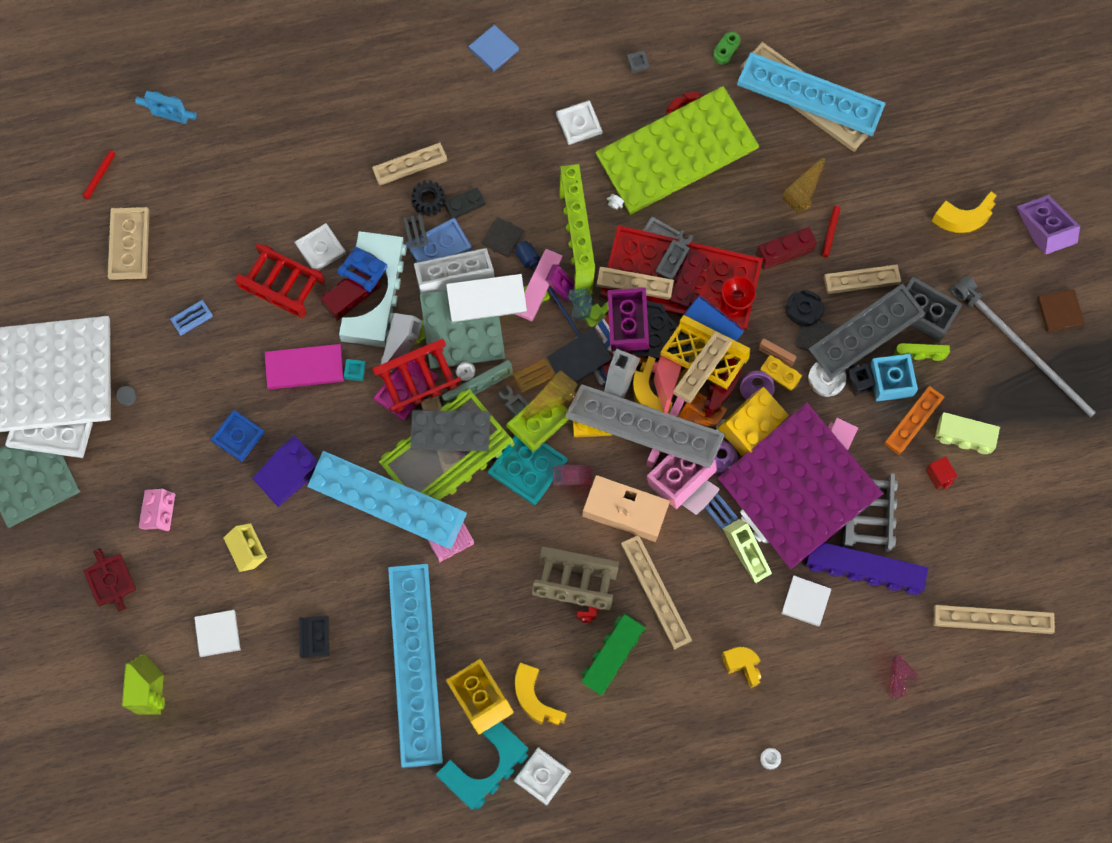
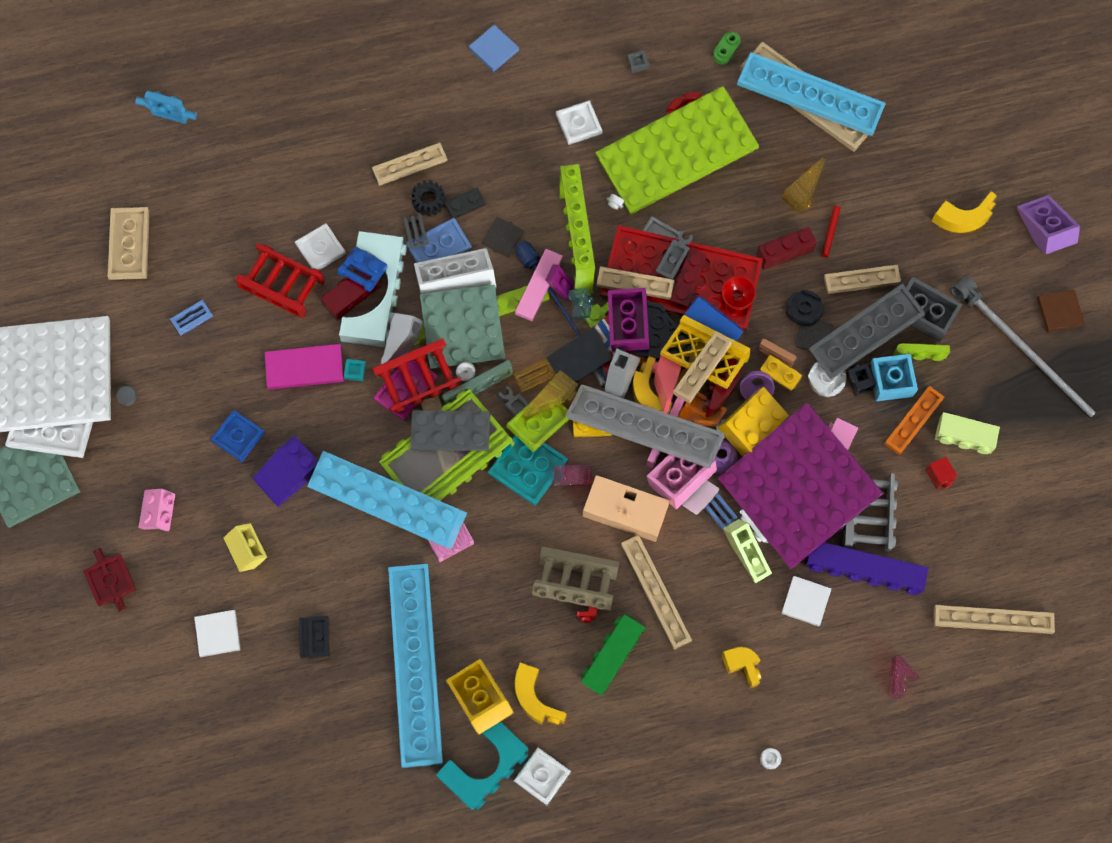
red bar [82,150,115,200] -> none
lime wedge [122,654,165,714] -> none
white tile [446,274,527,322] -> none

